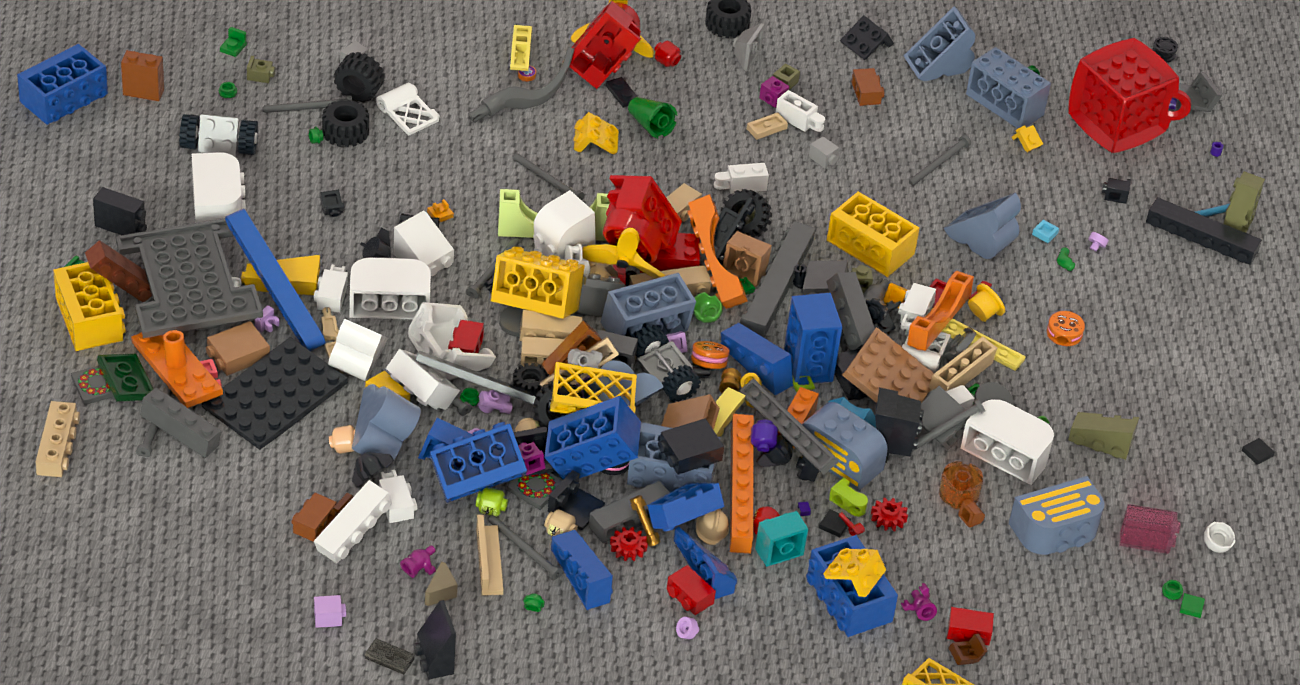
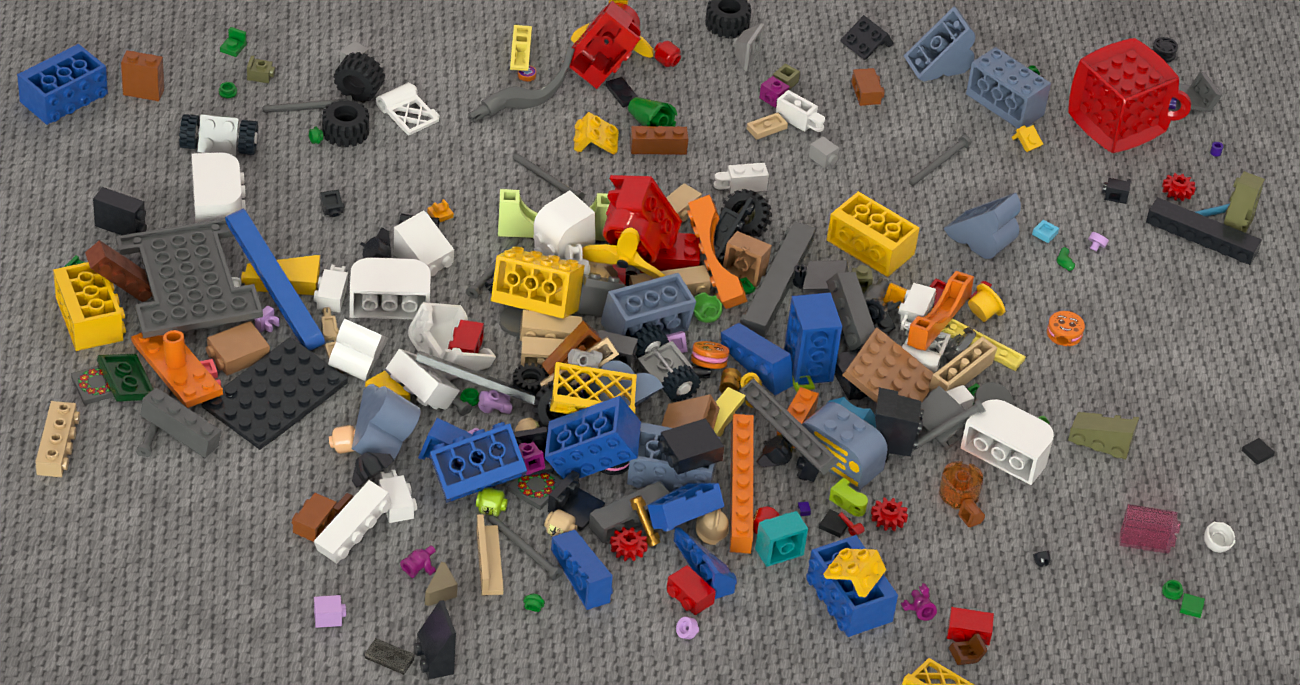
dark purple head [751,420,778,452] -> none
sand blue brick [1009,476,1104,555] -> none
none -> dark orange brick [630,126,688,155]
none -> black hinge [1033,551,1051,567]
none -> red gear [1162,173,1196,201]

